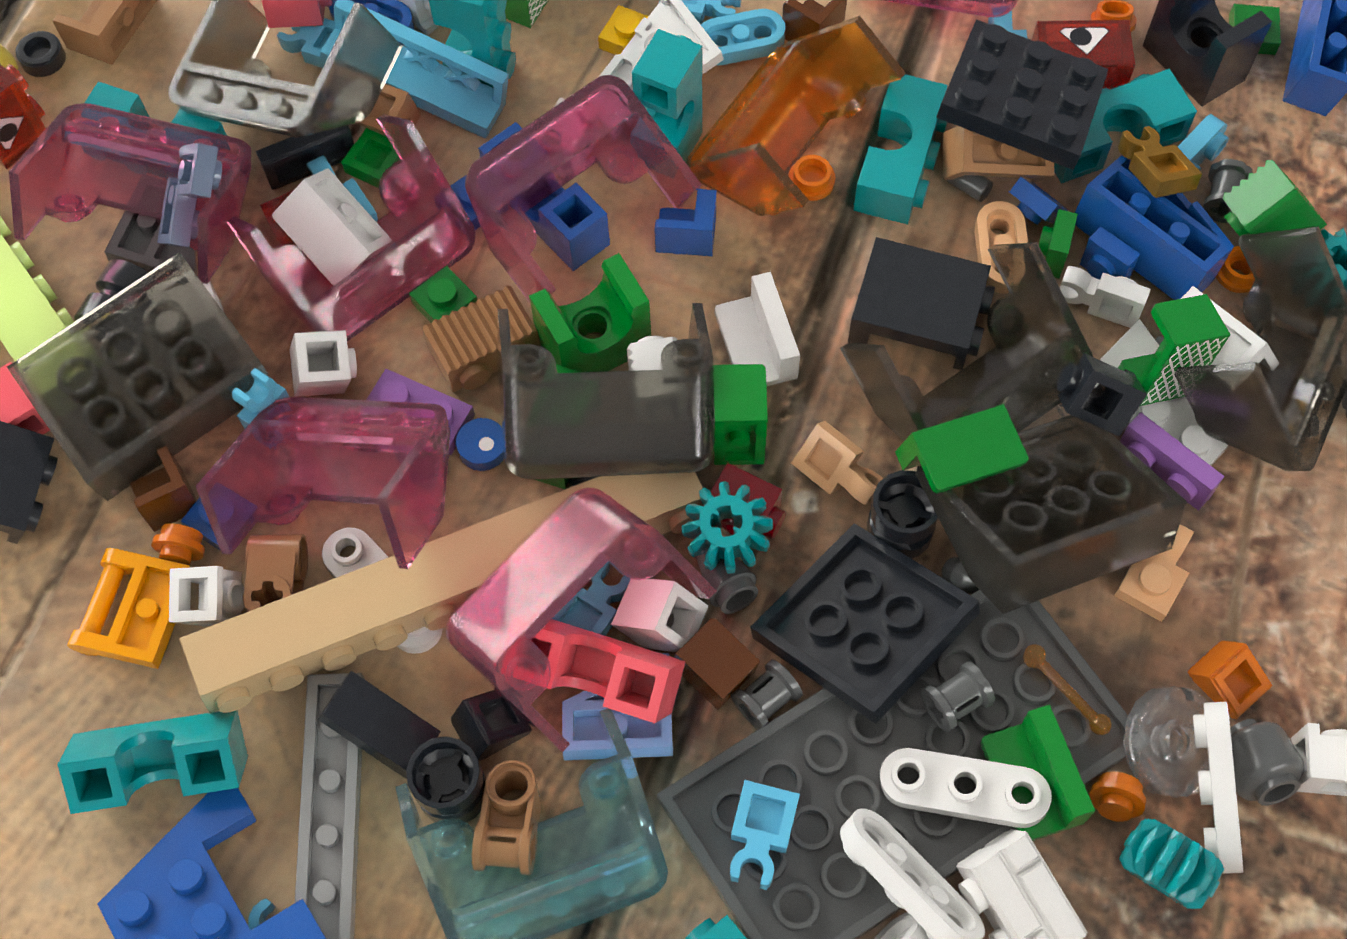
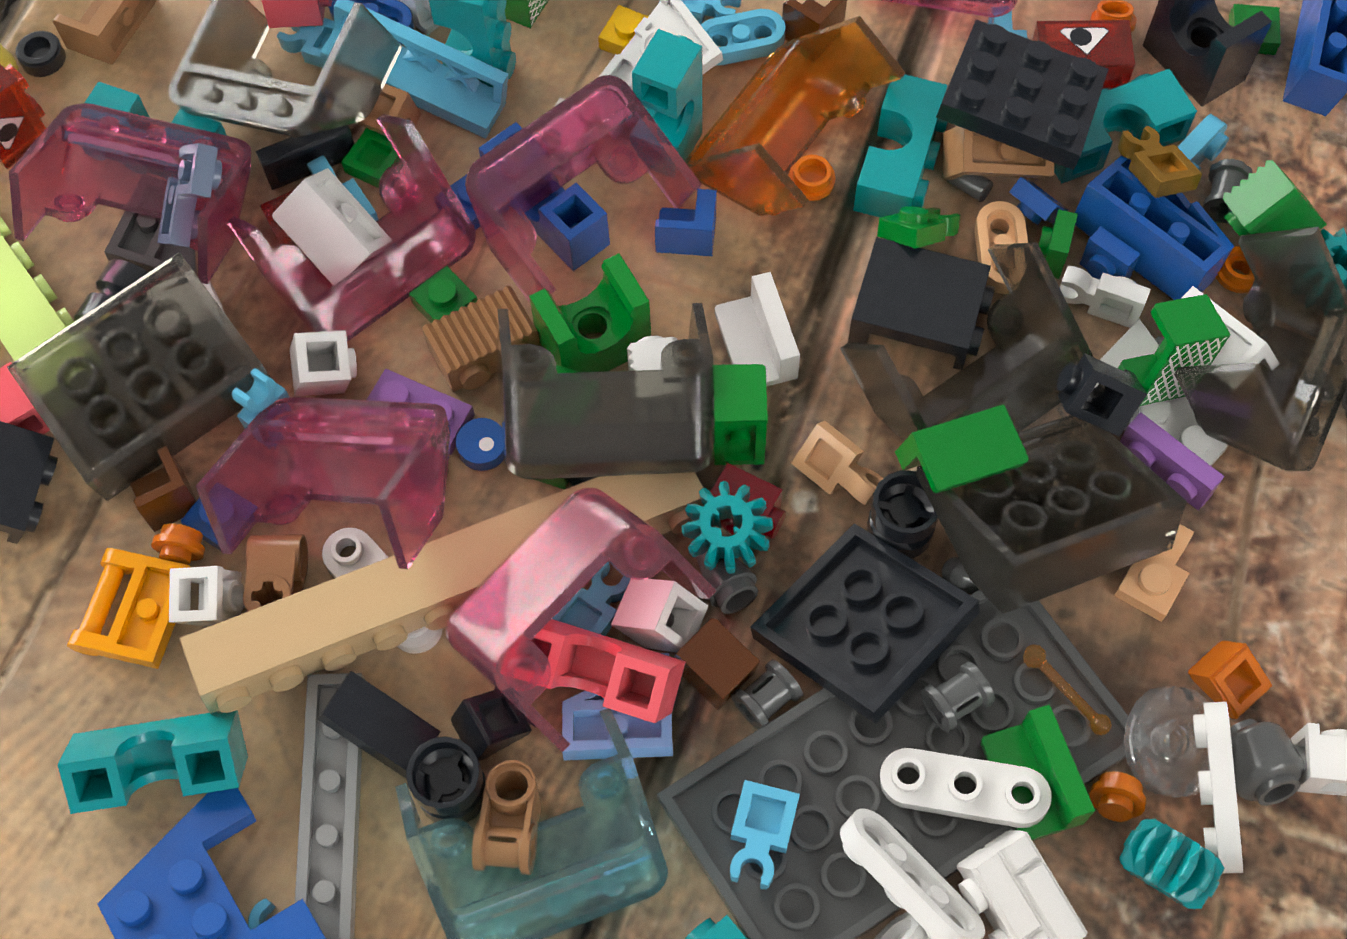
none -> green plate [877,206,961,249]

